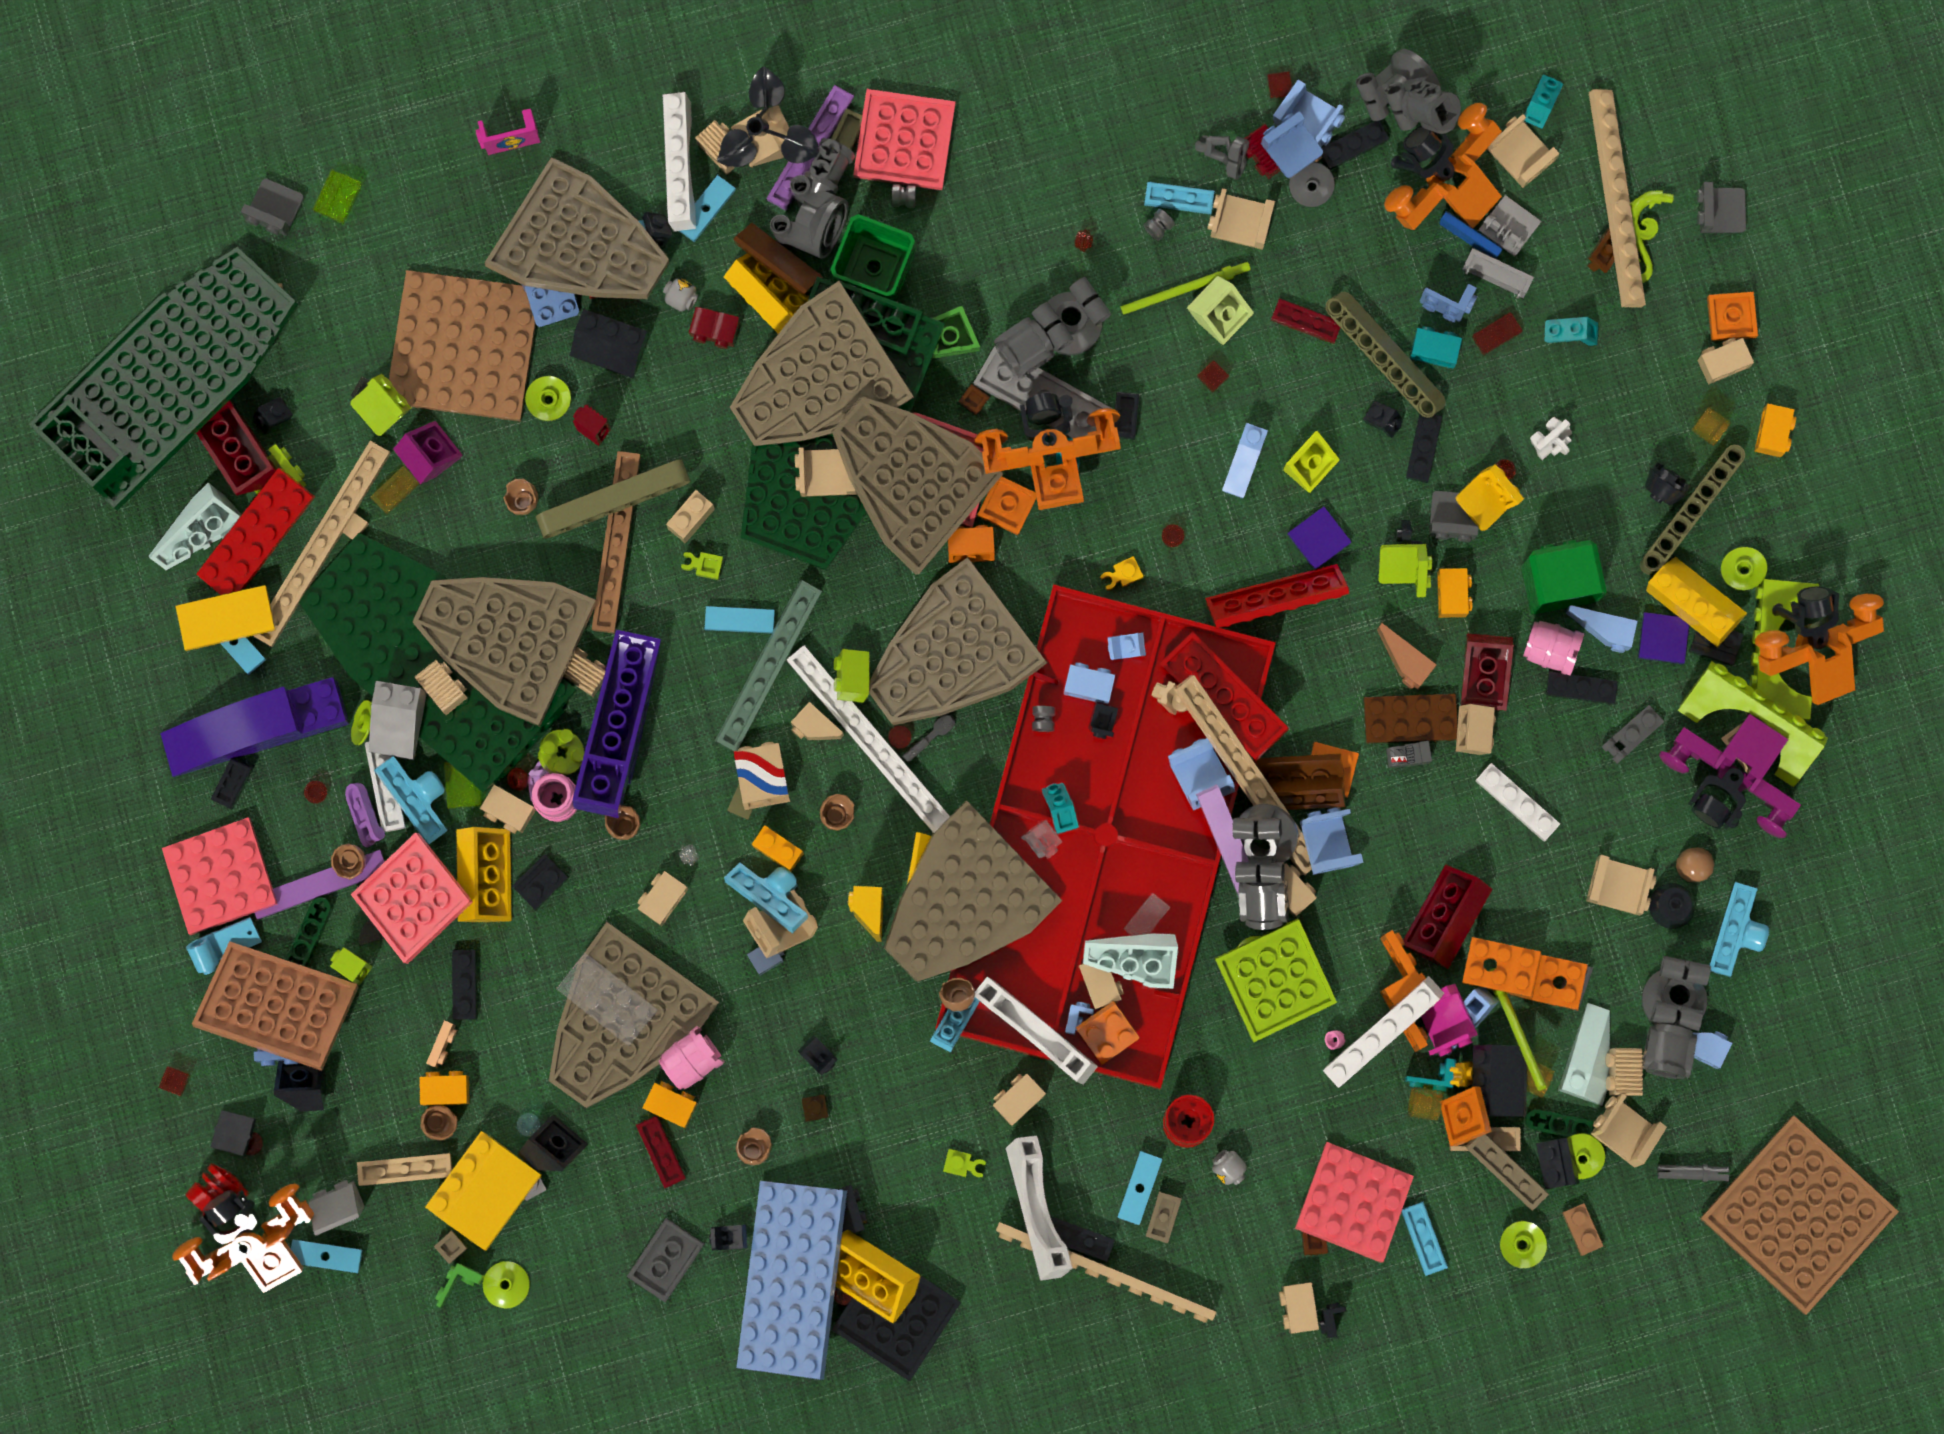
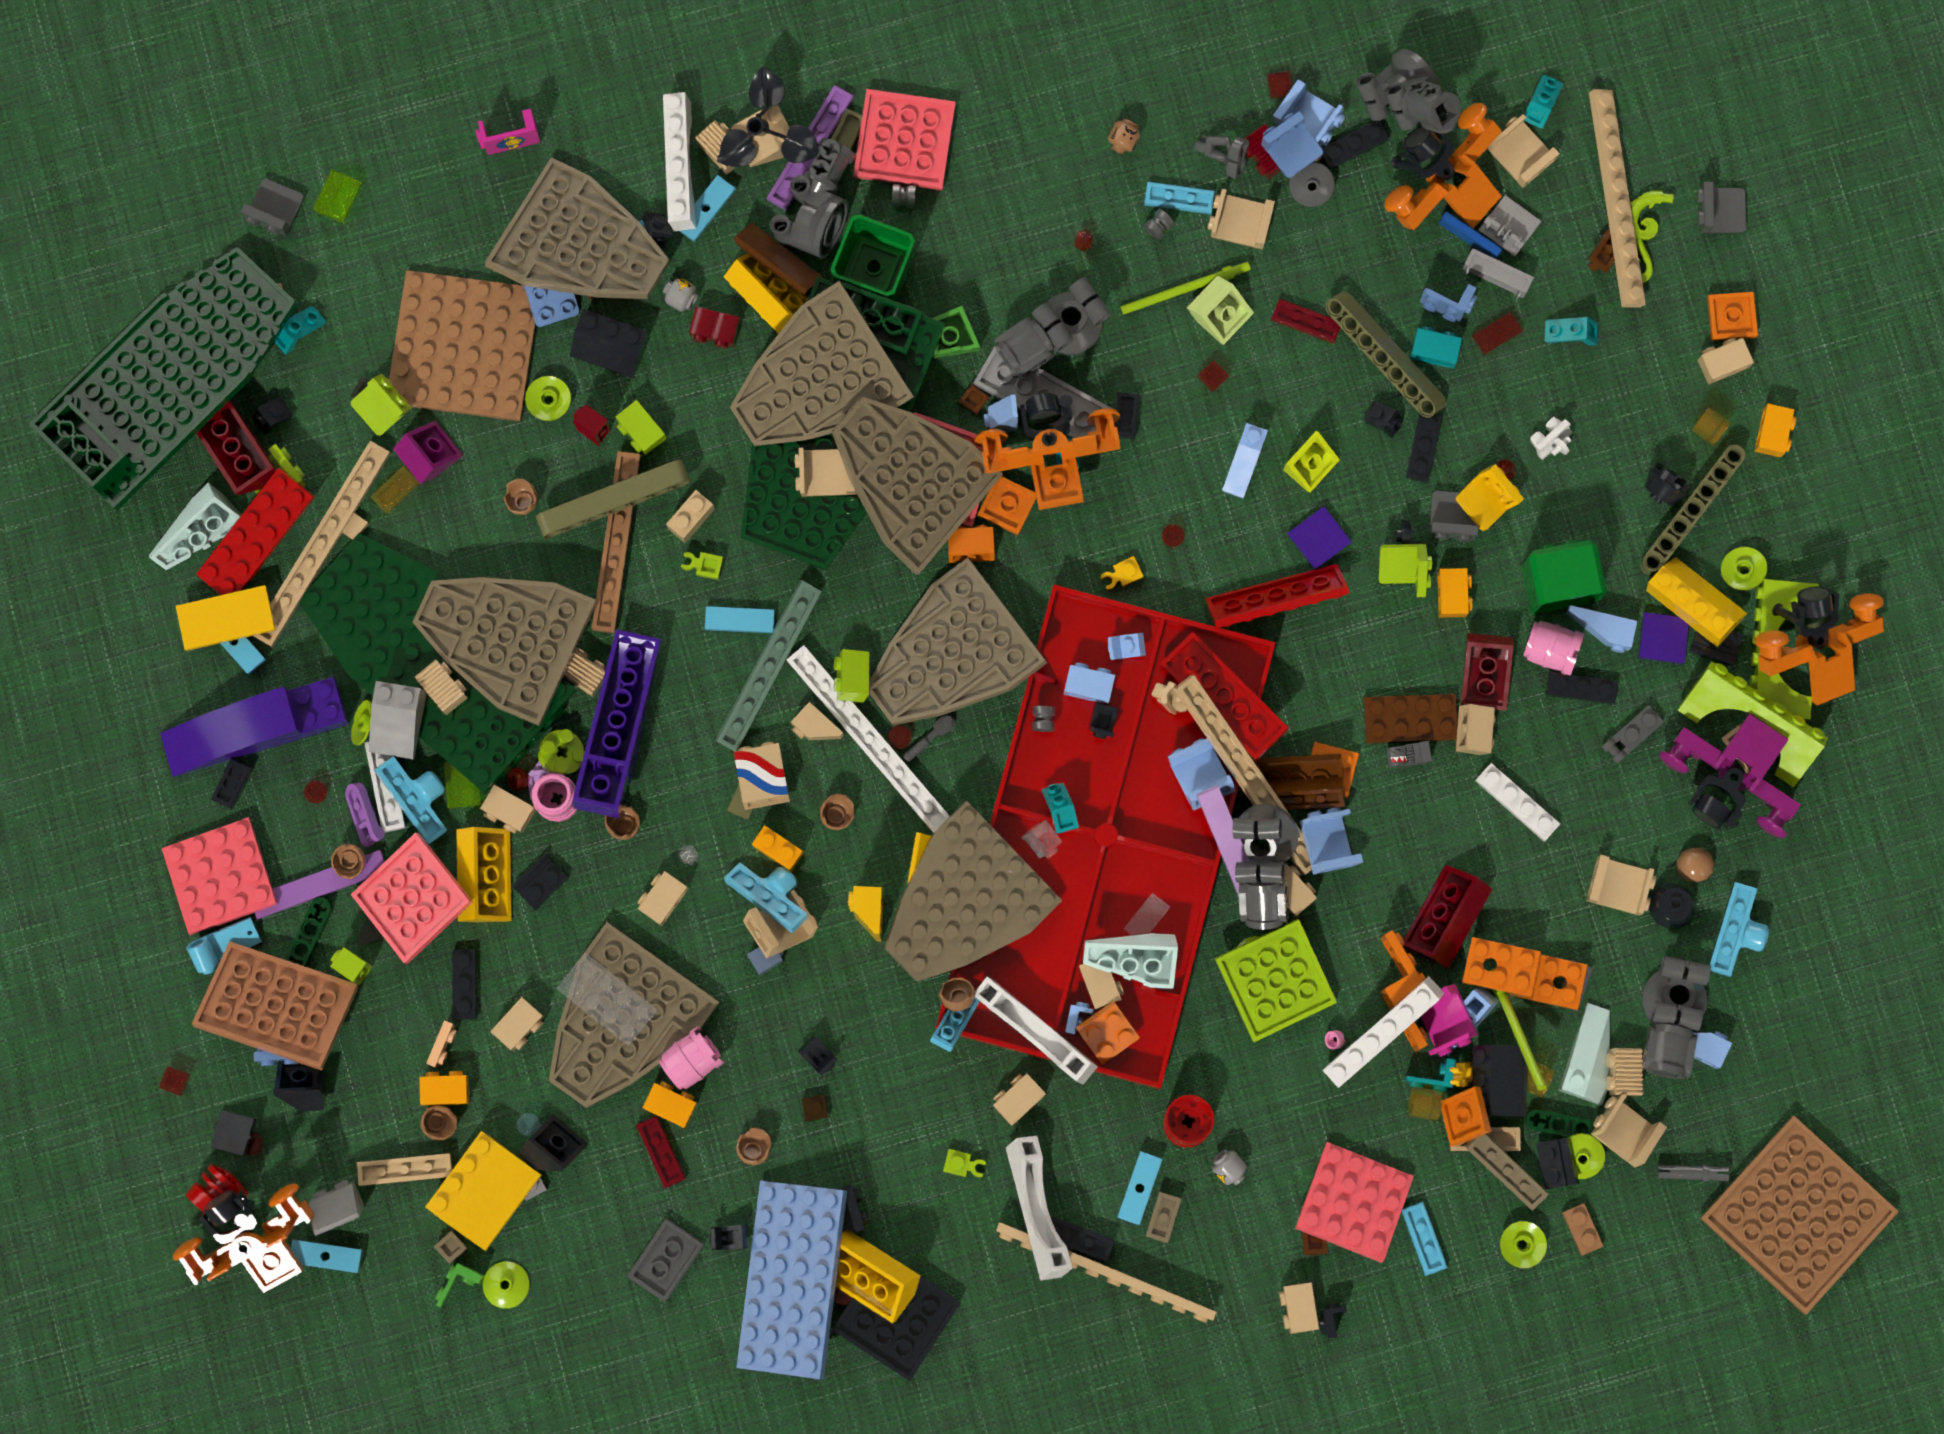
nougat slope [1377,623,1436,689] -> none
none -> teal bracket [274,306,326,355]
none -> tan brick [490,997,544,1051]
none -> lime brick [616,400,667,456]
none -> light blue slope [984,395,1018,432]
none -> medium nougat head [1108,119,1141,154]

